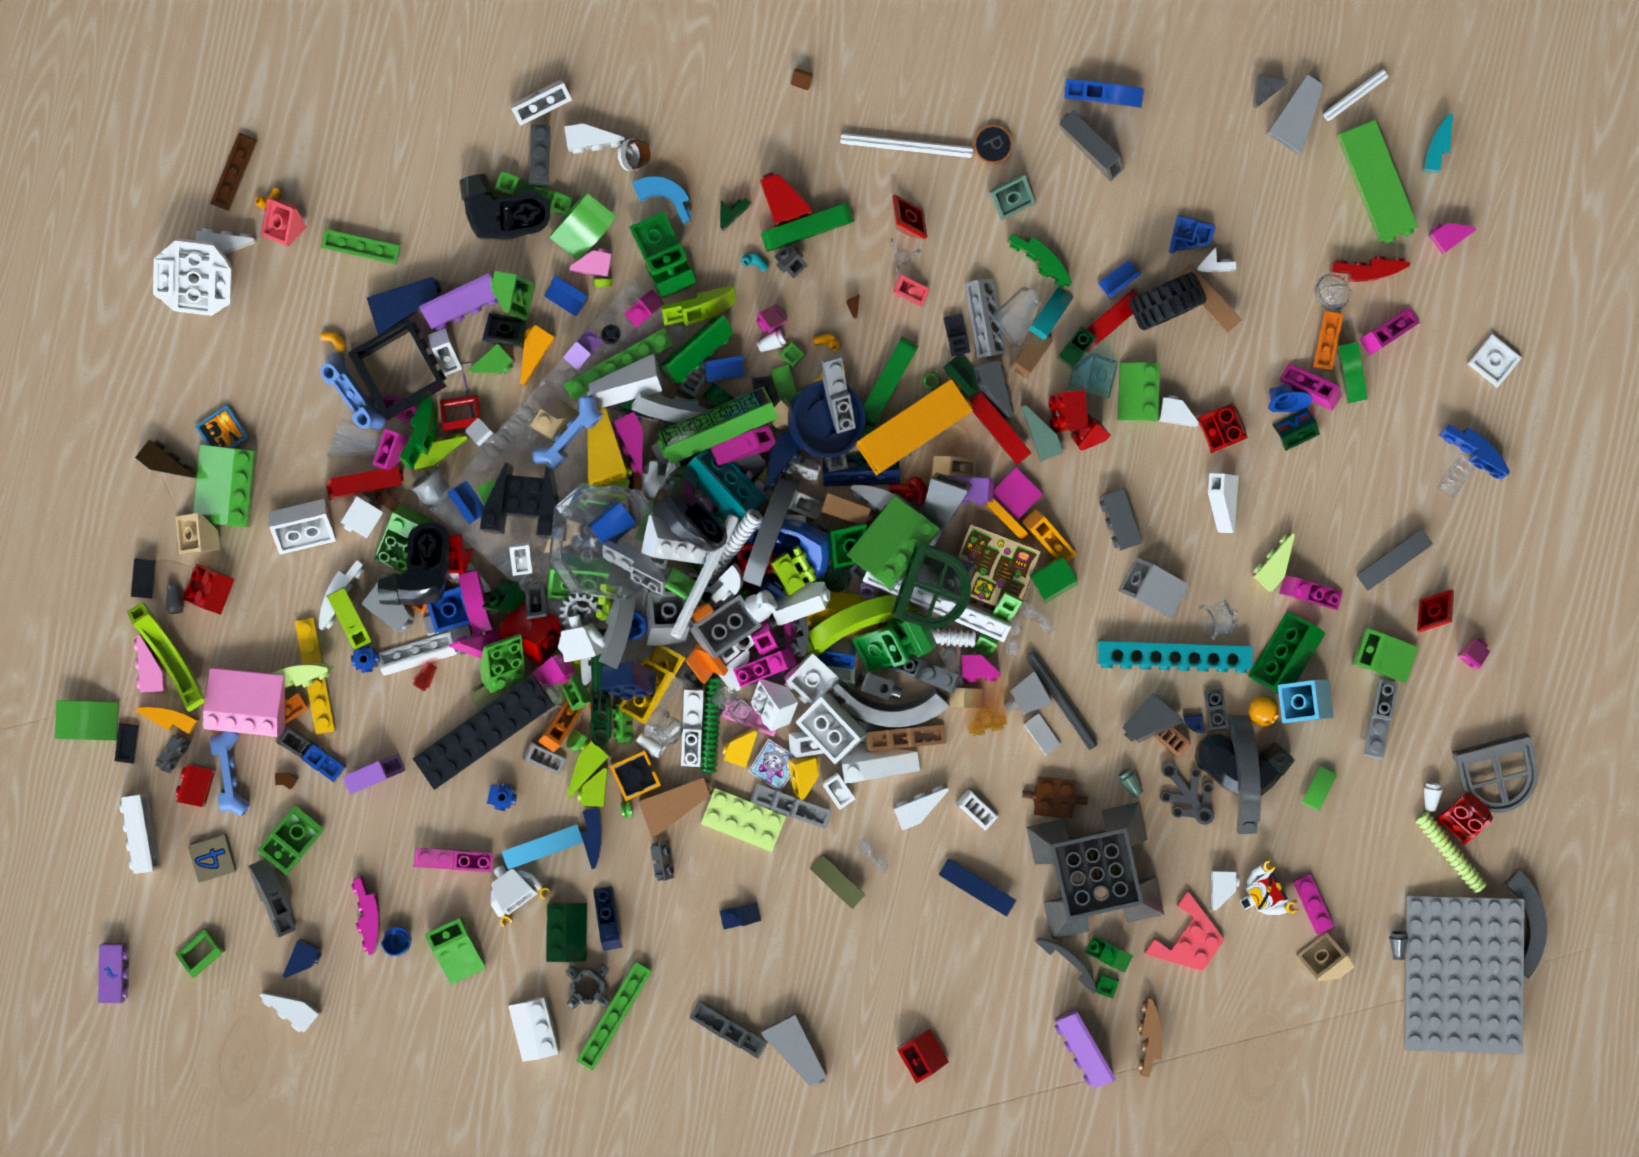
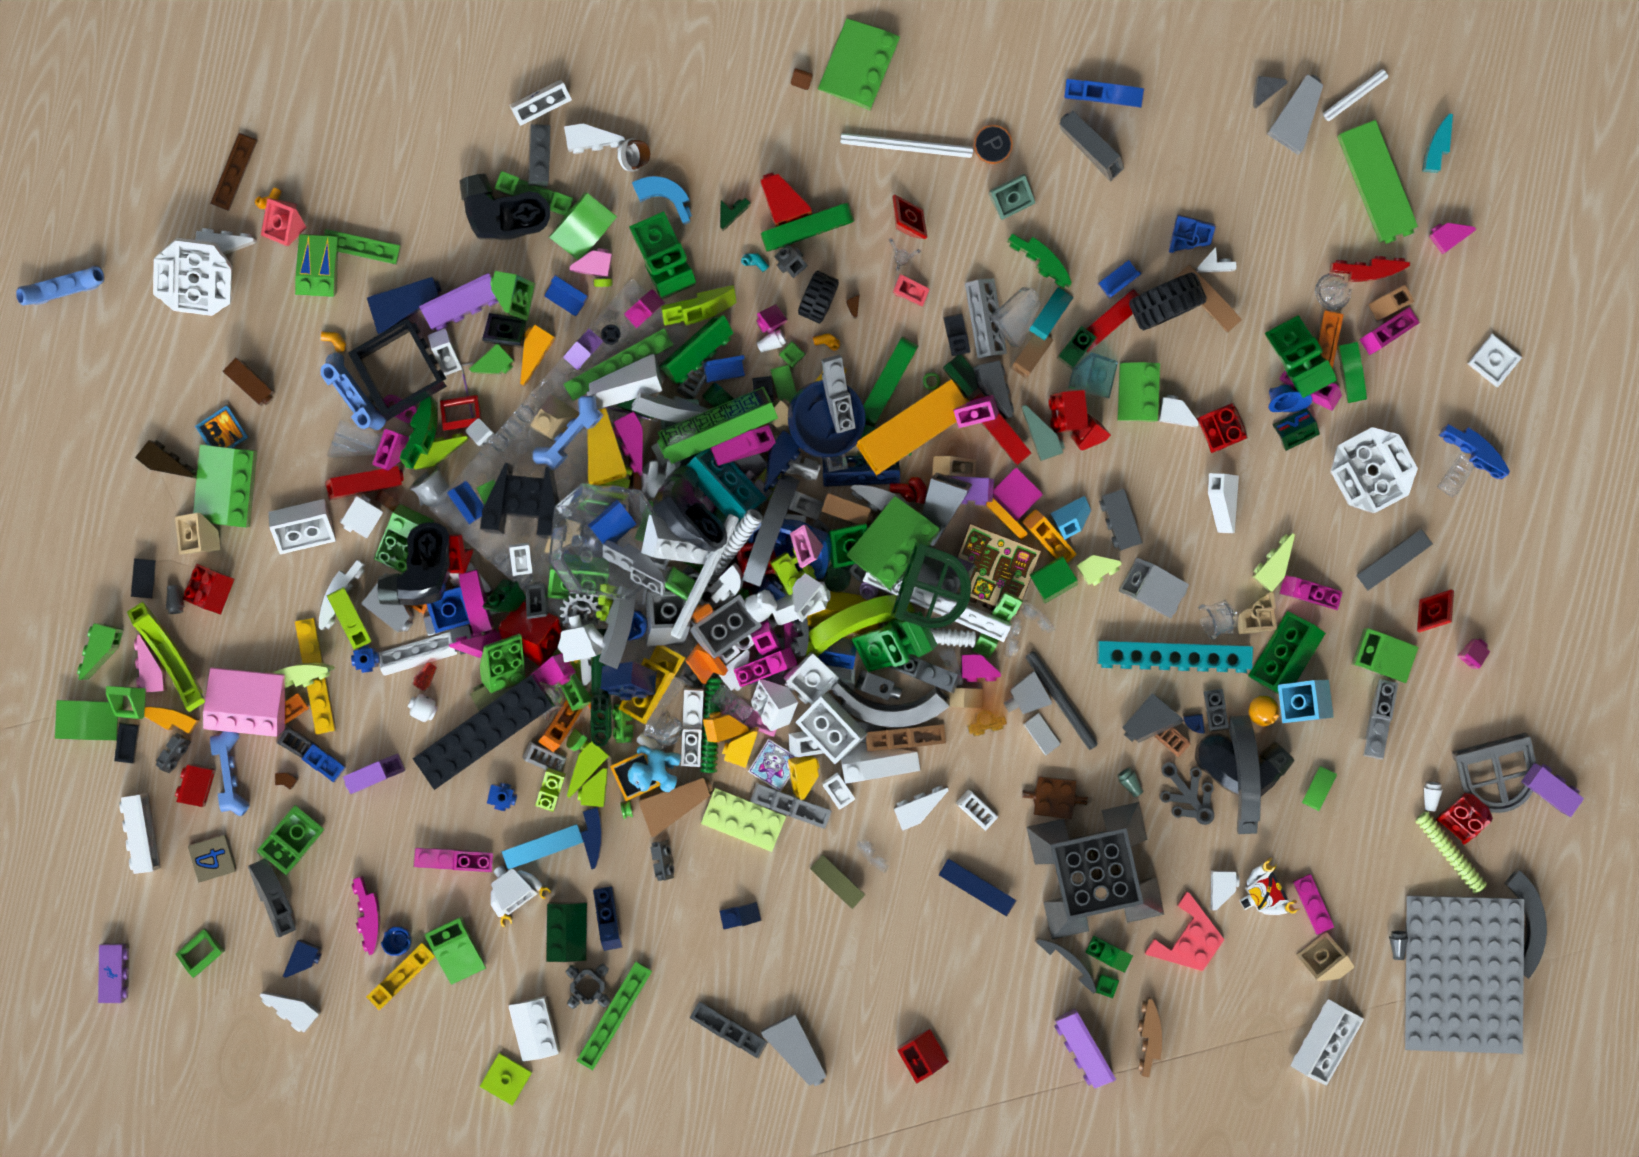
none -> medium blue plate [16,266,105,306]
none -> bright green slope [77,623,124,680]
none -> bright green tile [106,686,146,719]
none -> reddish brown slope [222,358,275,406]
none -> bright green slope [295,234,338,297]
none -> yellow slope [366,943,435,1011]
none -> white head [407,694,438,722]
none -> lime plate [479,1053,532,1106]
none -> lime slope [535,768,566,812]
none -> medium azure animal [628,746,681,792]
none -> light orange slope [703,712,749,742]
none -> bright pink slope [790,525,823,568]
none -> white slope [792,573,827,622]
none -> black tyre [798,270,839,324]
none -> bright green slope [818,19,900,111]
none -> dark pink slope [953,395,999,428]
none -> medium azure slope [1050,496,1091,540]
none -> yellowish green slope [1076,555,1122,586]
none -> tan slope [1238,592,1277,635]
none -> green piece [1265,315,1337,398]
none -> white slope [1291,999,1364,1086]
none -> white piece [1330,427,1418,513]
none -> medium nougat slope [1368,284,1415,321]
none -> medium lavender brick [1521,763,1584,817]

